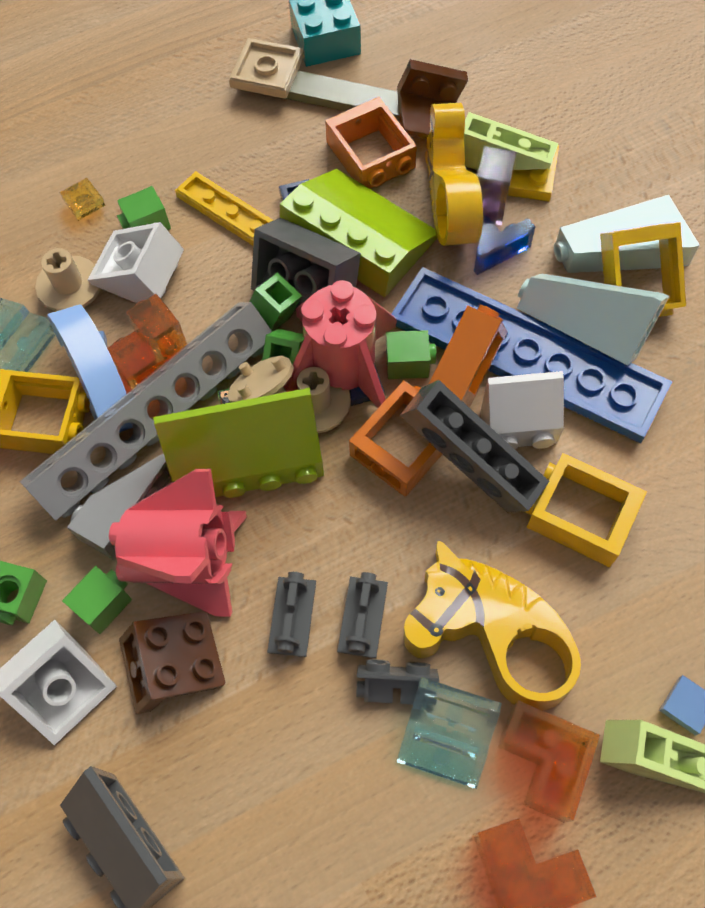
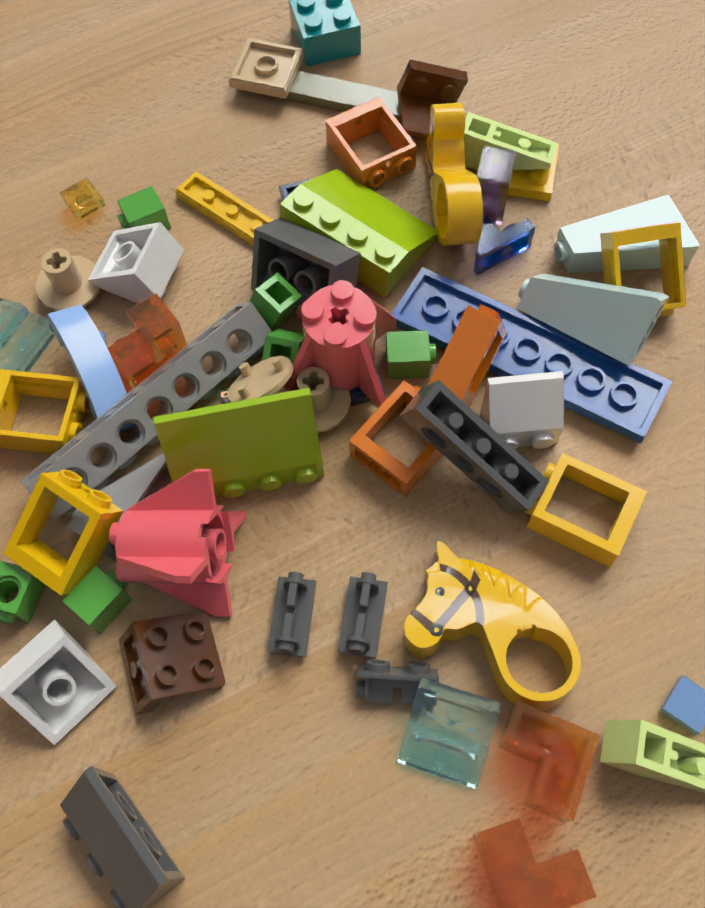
none -> yellow window [3,469,123,596]

